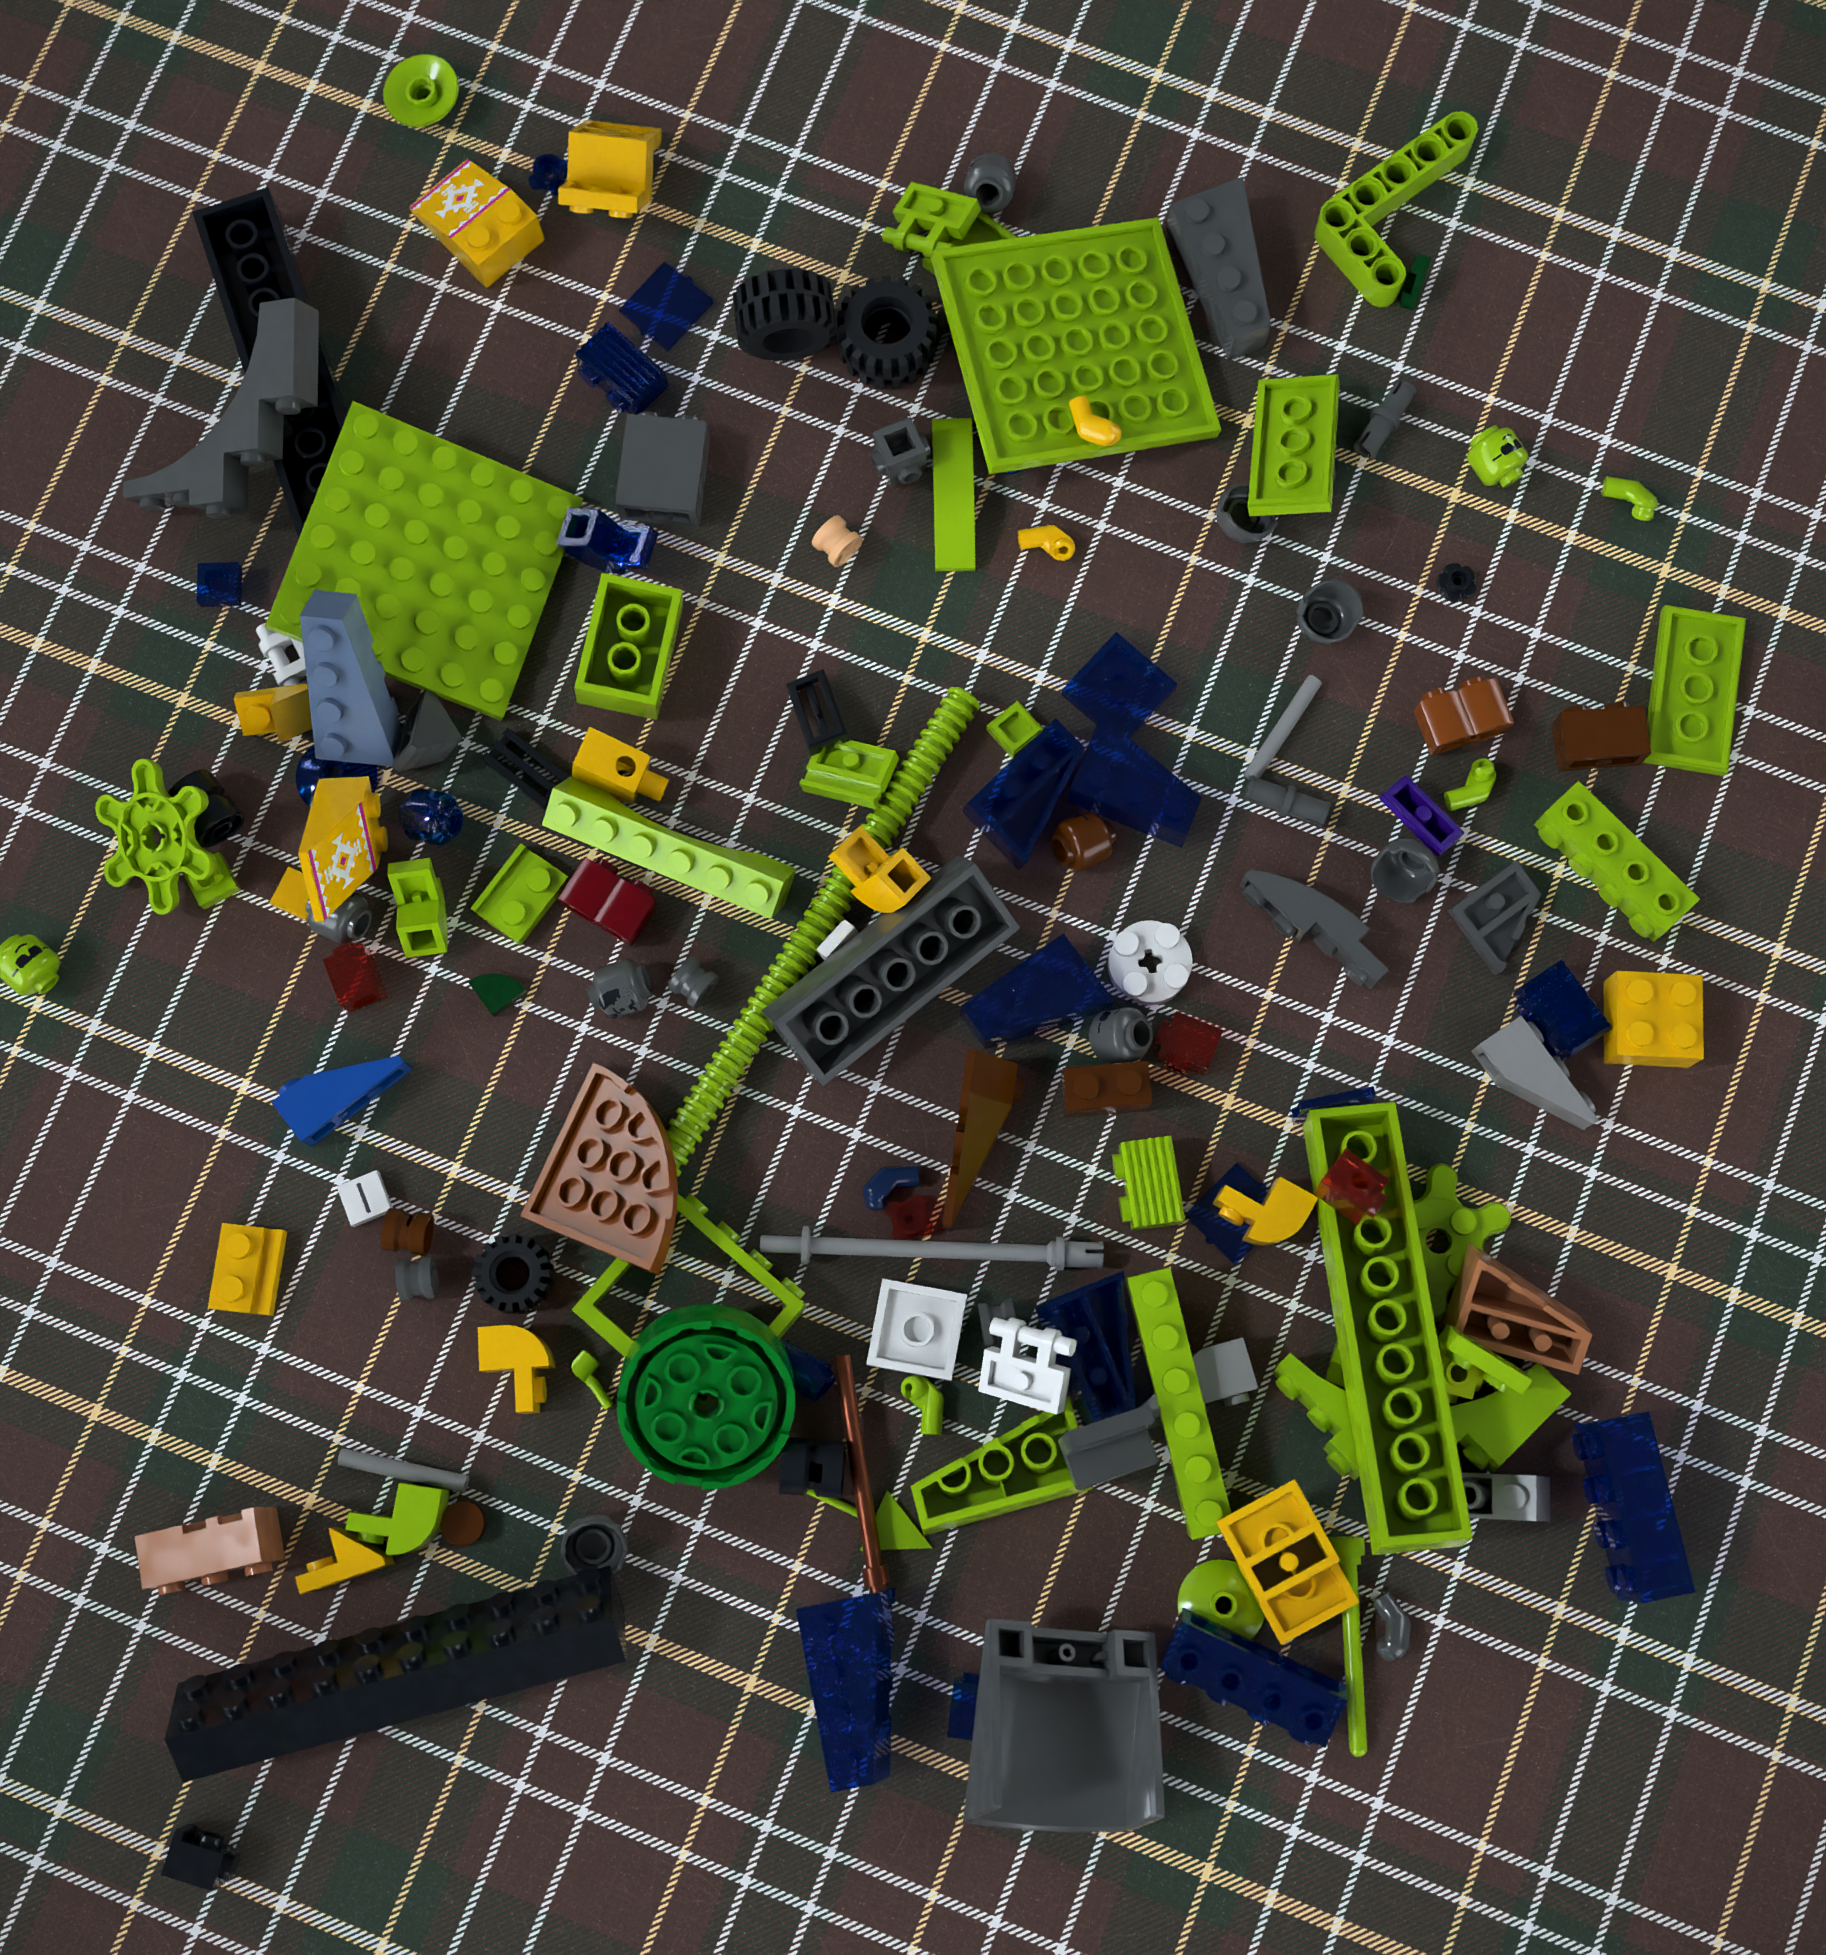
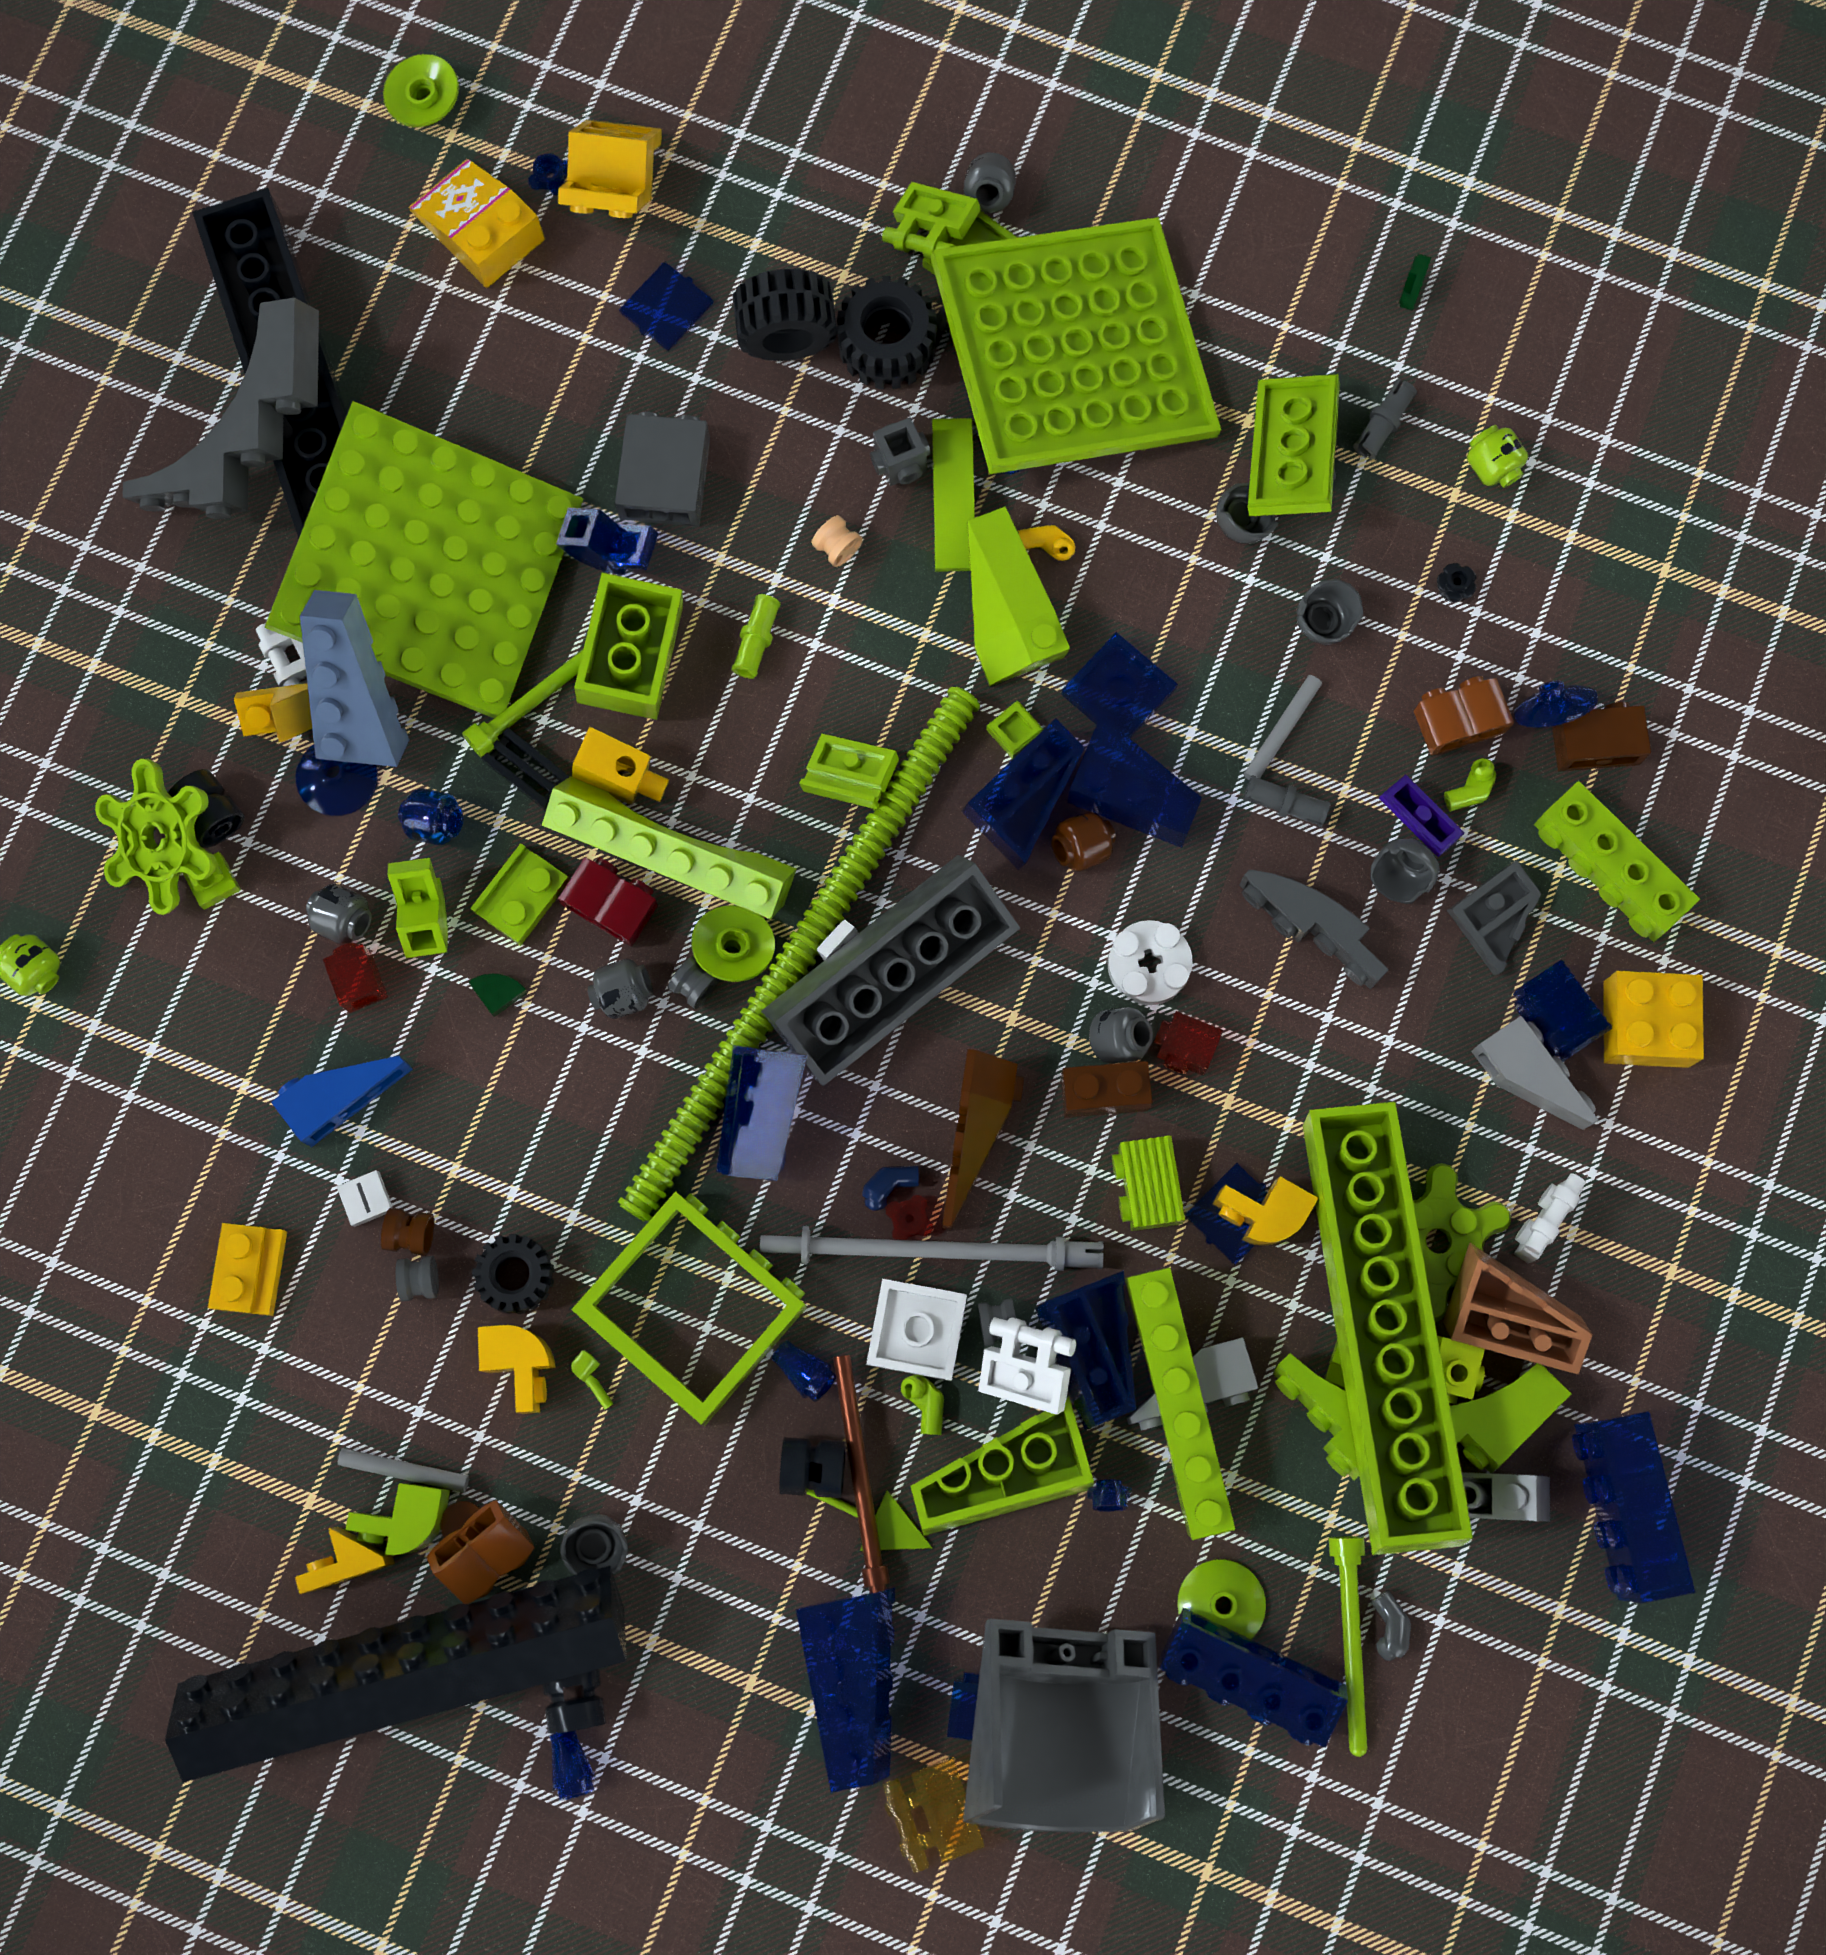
nougat wedge [134,1507,285,1596] -> none
black brick [161,1824,240,1891] -> none
clear blue plate [196,562,243,607] -> none
yellow tile [269,866,309,922] -> none
yellow slope [298,776,388,922] -> none
dark grey slope [392,689,463,772] -> none
dark orange plate [520,1062,678,1276] -> none
clear blue brick [575,322,669,415] -> none
green brick [617,1304,796,1490] -> none
black tile [786,669,850,756] -> none
yellow brick [828,825,931,913] -> none
clear blue wedge [960,933,1114,1049] -> none
dark grey panel [1058,1404,1158,1490] -> none
yellow arm [1069,396,1121,446] -> none
dark grey wedge [1166,176,1271,361] -> none
yellow bracket [1216,1479,1359,1645] -> none
clear blue piece [1291,1086,1376,1125] -> none
lime beam [1314,111,1478,307] -> none
clear red brick [1314,1148,1390,1225] -> none
lime plate [1438,1324,1532,1395] -> none
lime arm [1602,476,1658,521] -> none
lime tile [1642,605,1746,776] -> none
none -> dark orange brick [427,1500,535,1604]
none -> lime piece [462,650,583,758]
none -> black wheel [542,1669,606,1734]
none -> clear blue cone [549,1731,596,1801]
none -> lime dish [691,905,775,982]
none -> clear blue wedge [716,1045,808,1181]
none -> lime pin [731,594,781,679]
none -> clear yellow plate [882,1757,985,1873]
none -> lime wedge [967,507,1070,686]
none -> clear blue plate [1087,1479,1132,1512]
none -> clear blue dish [1514,681,1598,728]
none -> white plate [1514,1173,1586,1263]

